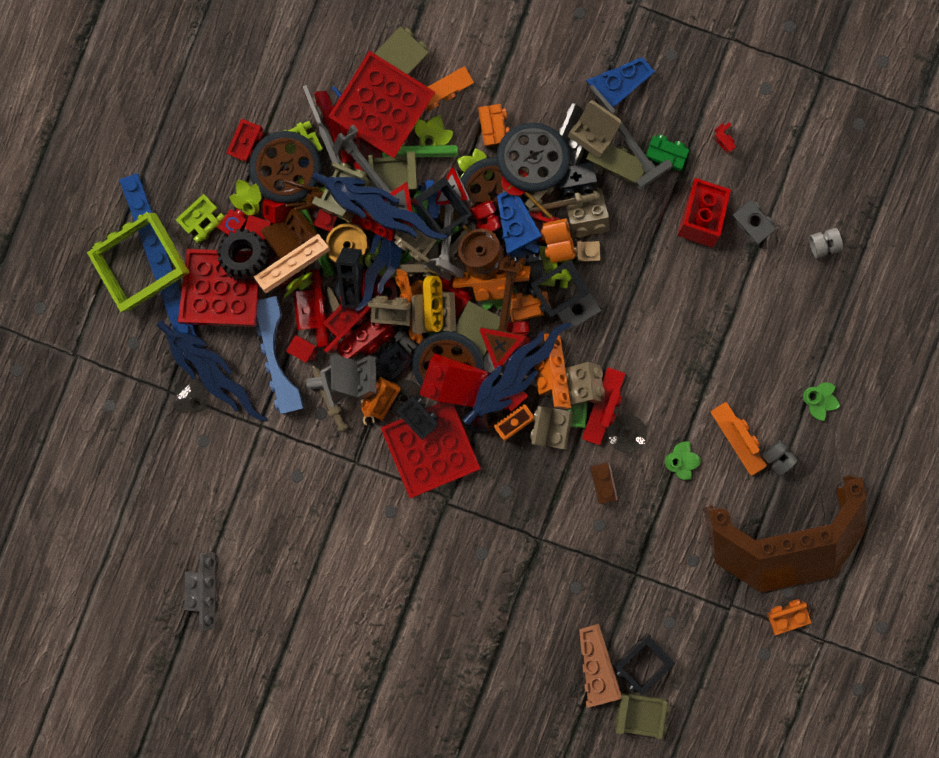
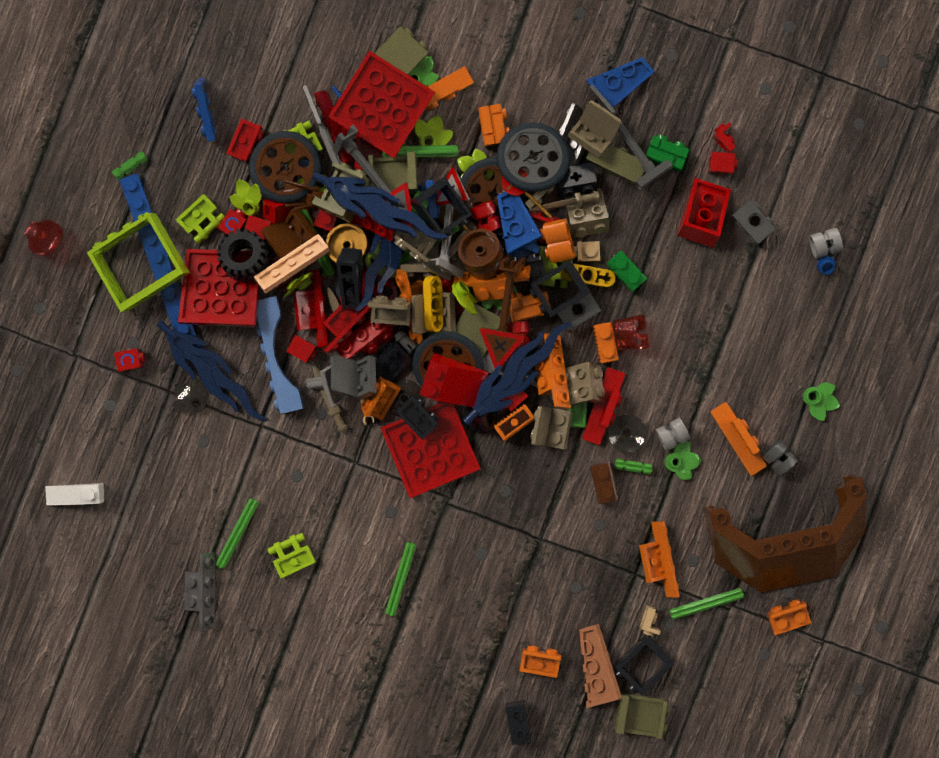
none -> clear red piece [24,220,63,256]
none -> white slope [45,483,104,505]
none -> bright green axle [112,151,148,180]
none -> red brick [114,348,146,372]
none -> blue wing [192,78,216,142]
none -> bright green axle [216,499,259,569]
none -> lime plate [268,533,316,579]
none -> bright green axle [385,542,416,616]
none -> bright green plate [409,56,439,86]
none -> lime plate [452,281,478,315]
none -> black brick [505,700,531,745]
none -> orange bracket [519,646,561,678]
none -> yellow beam [560,264,615,287]
none -> orange brick [592,322,619,363]
none -> green brick [605,250,647,292]
none -> clear red piece [614,314,649,351]
none -> bright green axle [615,459,652,475]
none -> orange bracket [639,521,680,598]
none -> tan bracket [639,605,661,636]
none -> light grey wheel [655,417,691,451]
none -> bright green axle [670,588,744,620]
none -> red brick [708,152,738,175]
none -> blue plate [816,256,836,275]

